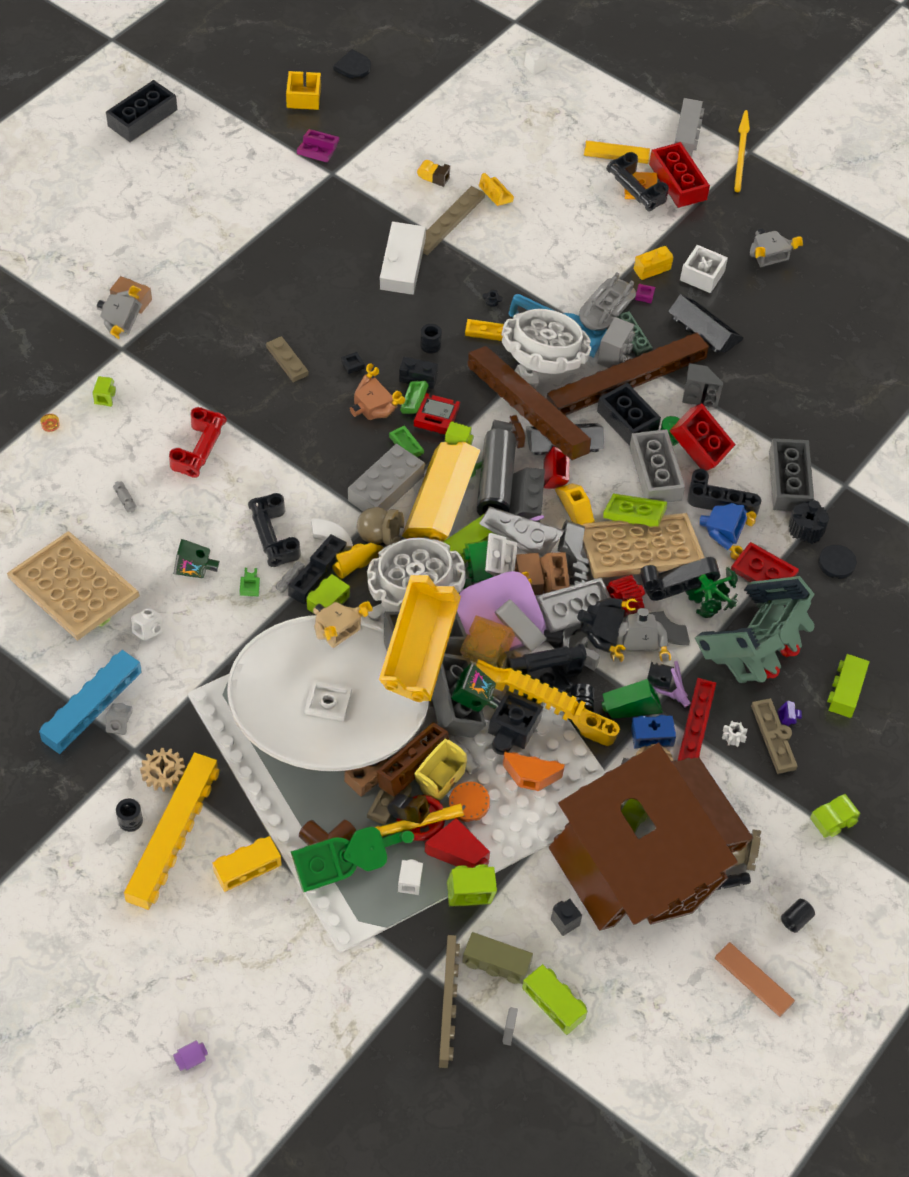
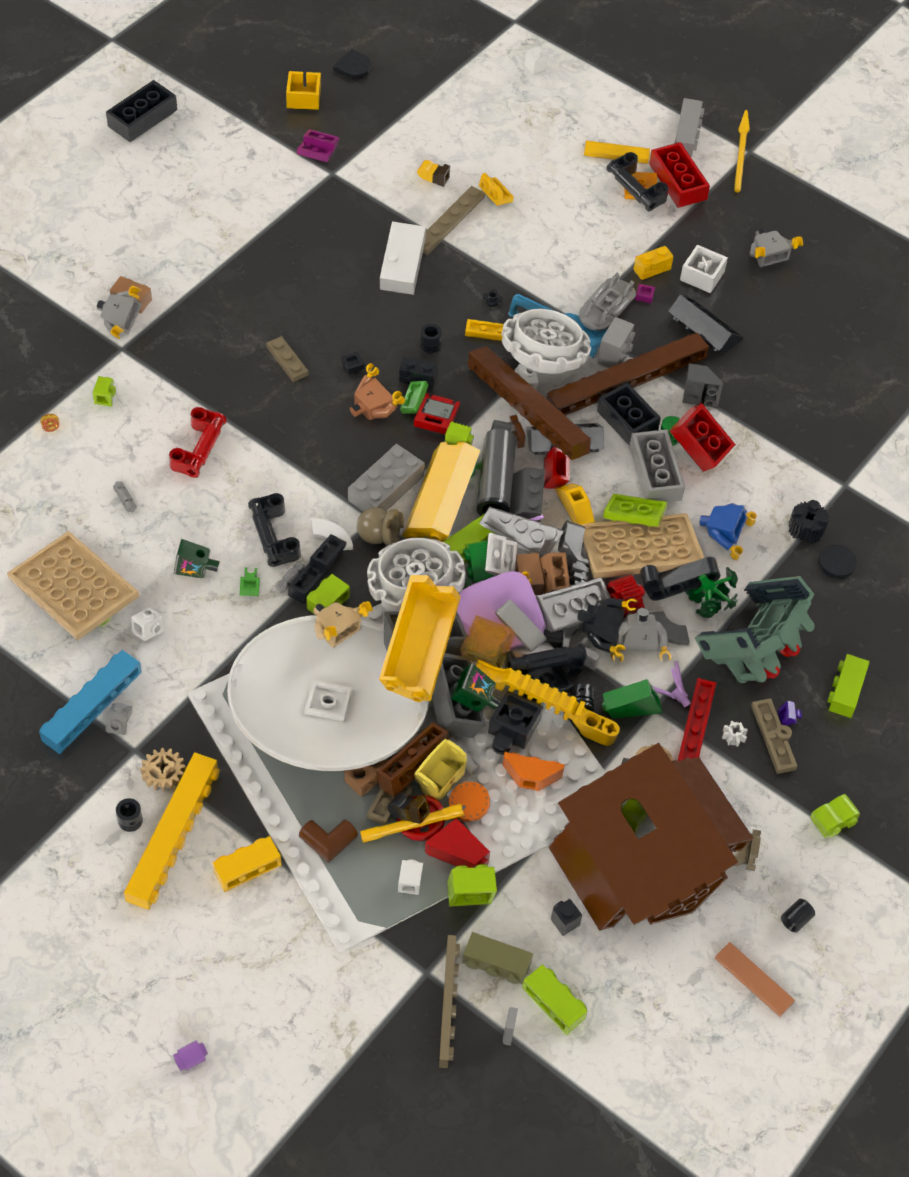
green plate [290,827,414,892] -> none
yellow panel [332,543,384,579] -> none
bright green plate [389,425,424,457] -> none
sand green tile [617,311,653,357] -> none
blue brick [631,715,676,749] -> none
black piece [647,662,674,690] -> none
black beam [687,469,762,515] -> none
black axle [717,872,751,890] -> none
red plate [730,542,799,582] -> none
dark grey brick [769,438,814,511] -> none

